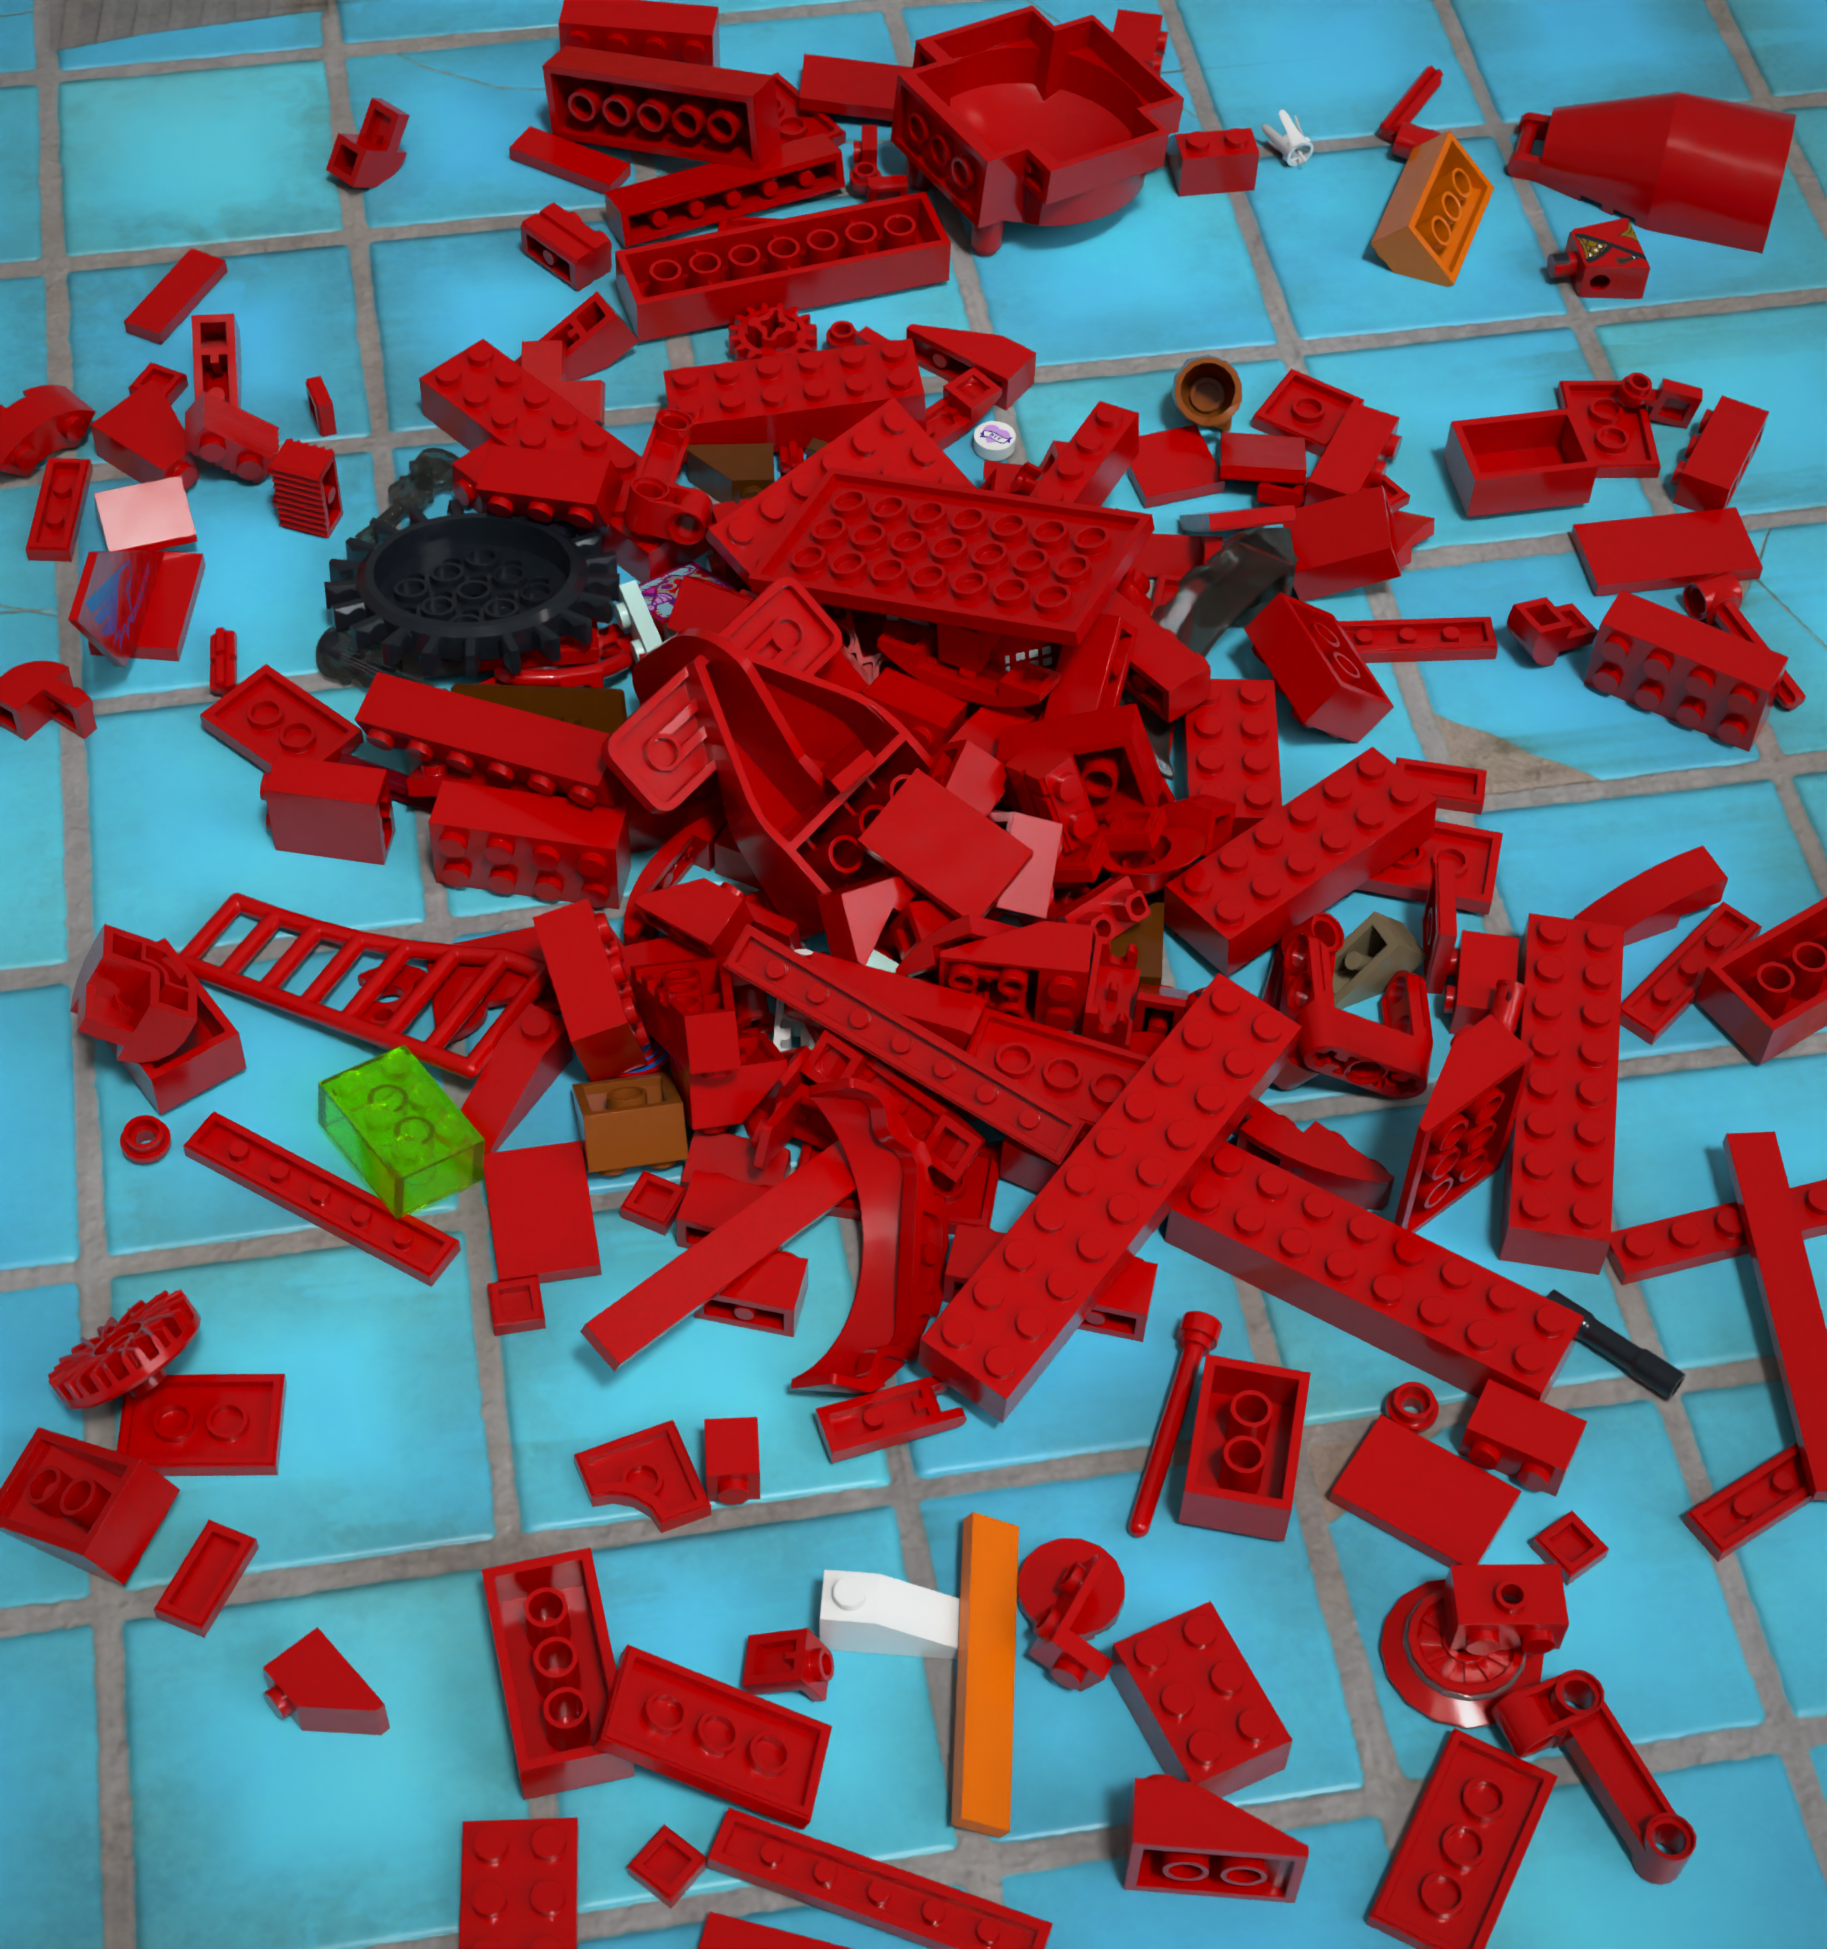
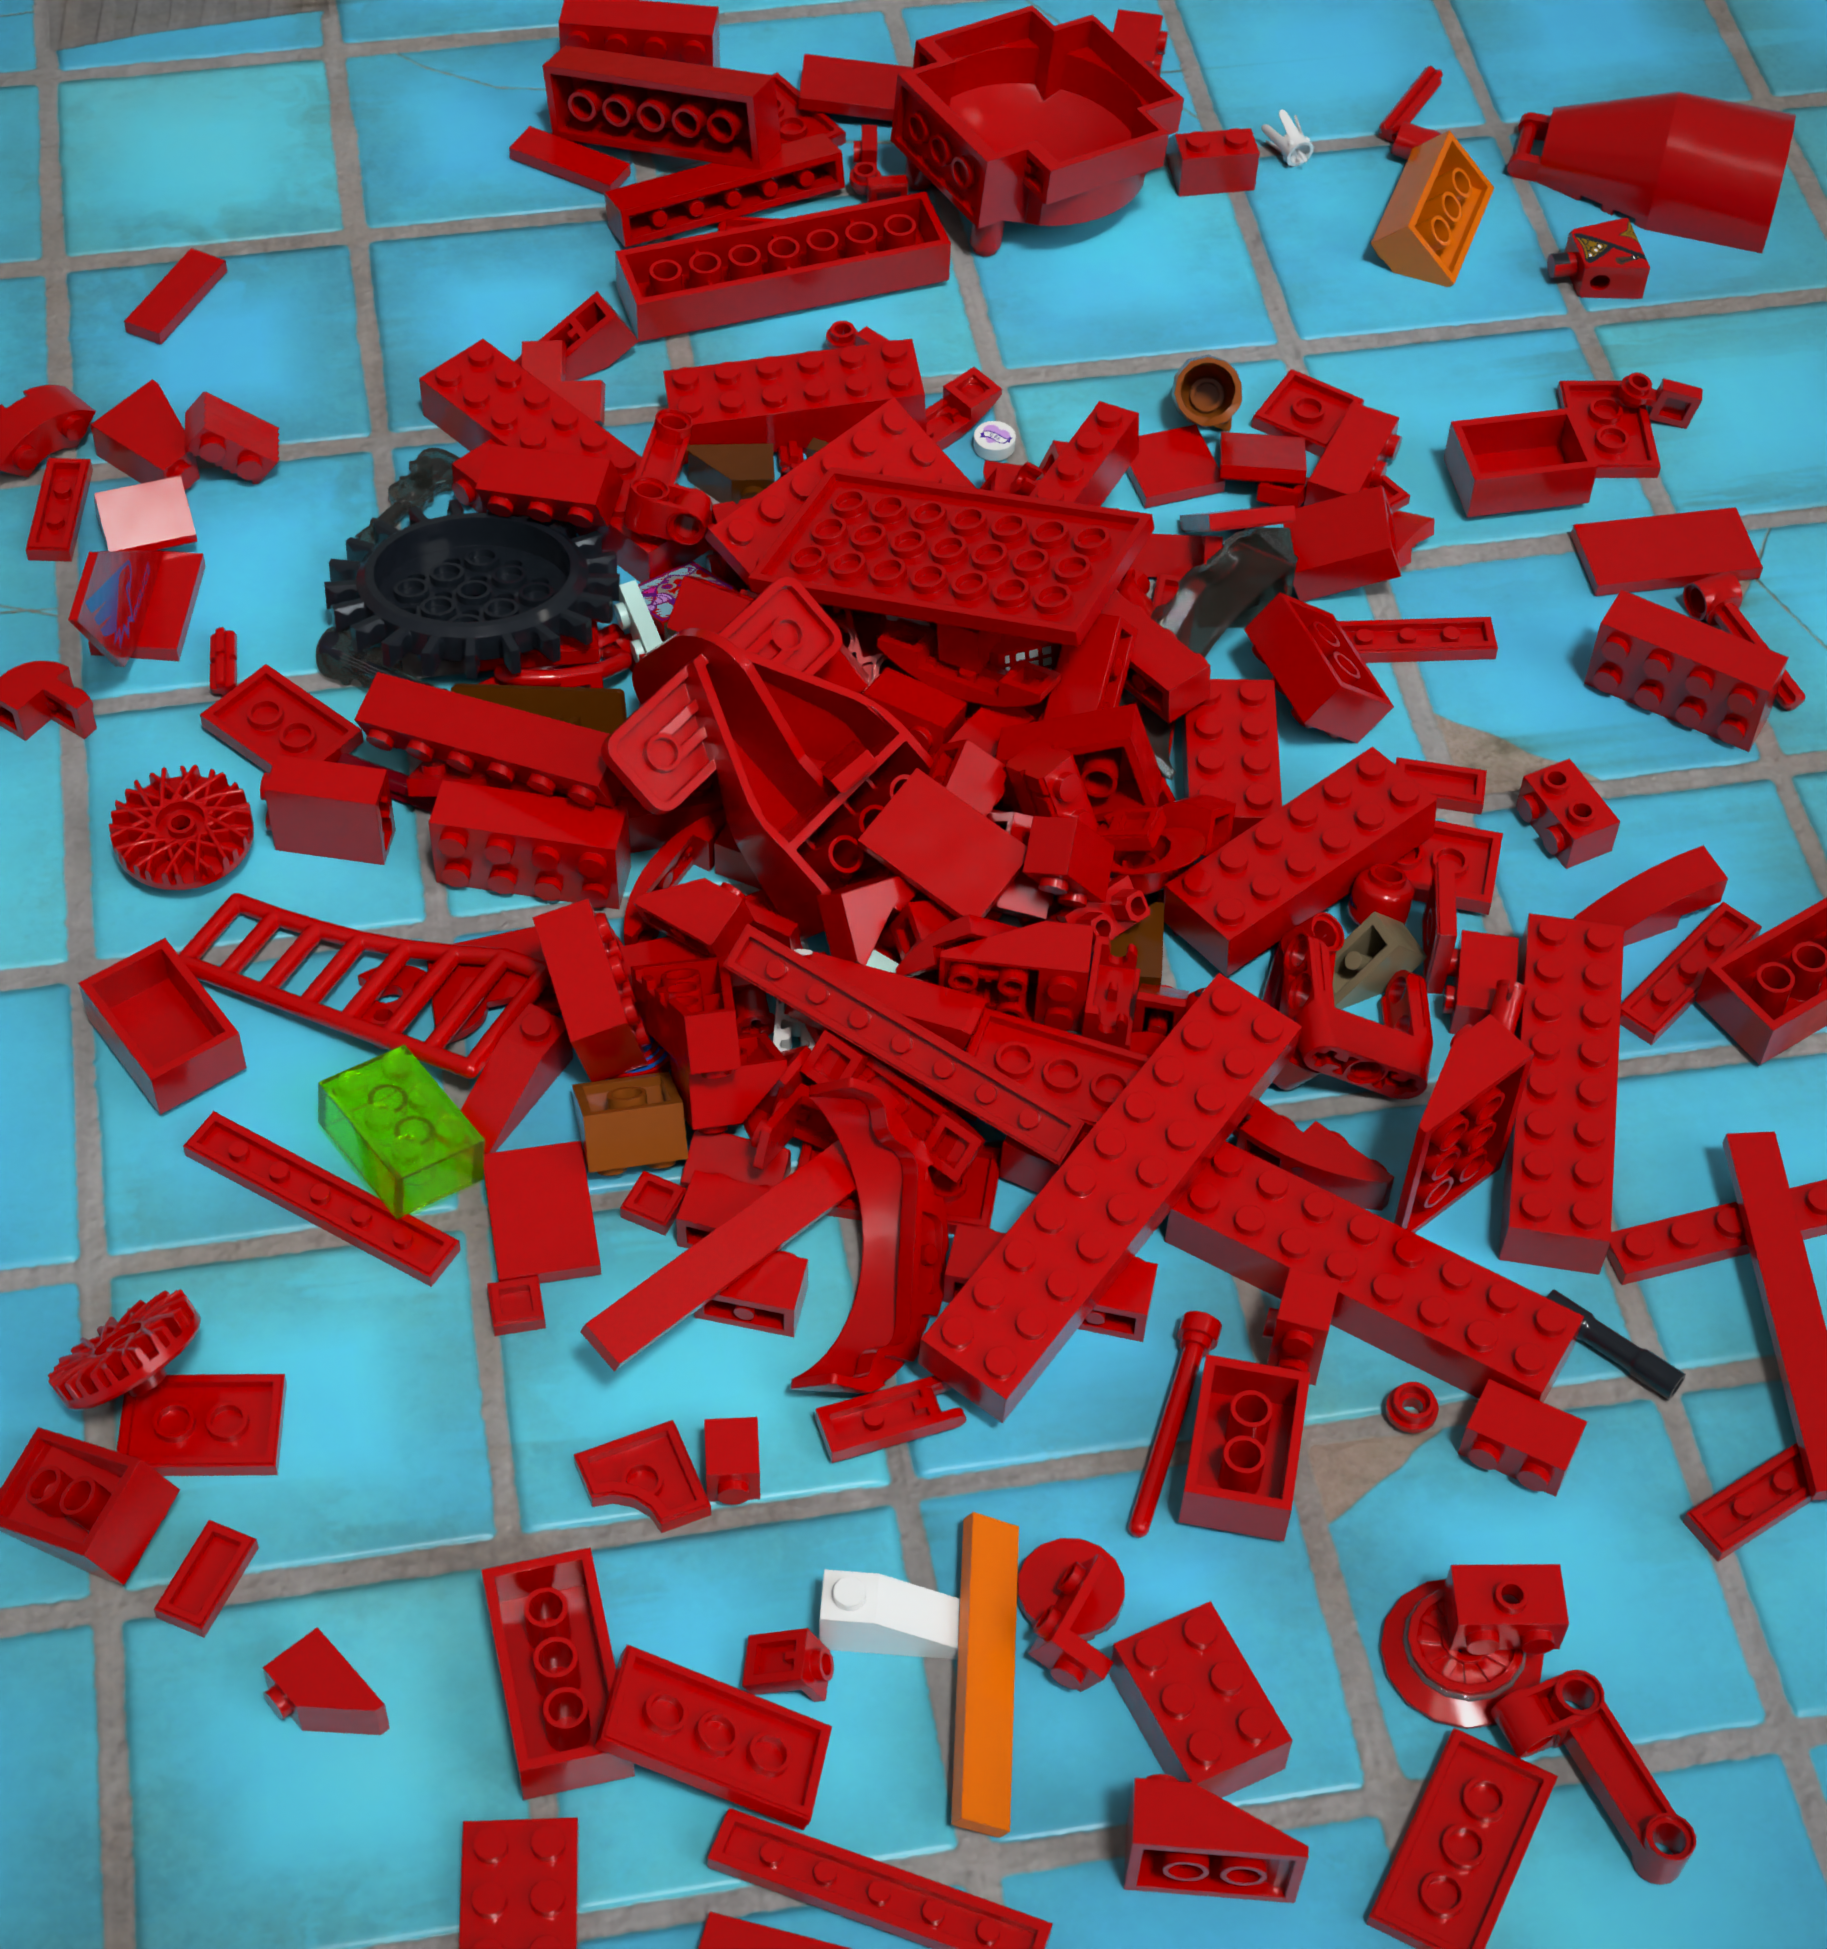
red brick [70,924,197,1063] -> none
red plate [120,1115,172,1163] -> none
red tile [128,362,189,406] -> none
red slope [191,313,242,409] -> none
red brick [268,438,343,538] -> none
red tile [305,375,337,437] -> none
red brick [326,98,410,188] -> none
red brick [520,202,612,291] -> none
red tile [627,1824,708,1909] -> none
red gear [729,302,817,361] -> none
red slope [906,324,1036,410] -> none
red tile [1329,1414,1521,1568] -> none
red brick [1507,597,1598,666] -> none
red tile [1530,1511,1609,1586] -> none
red brick [1671,396,1769,511] -> none
none -> red wheel [109,765,254,890]
none -> red brick [1023,816,1115,908]
none -> red brick [1262,1267,1341,1386]
none -> red head [1347,863,1415,926]
none -> red brick [1516,758,1621,869]

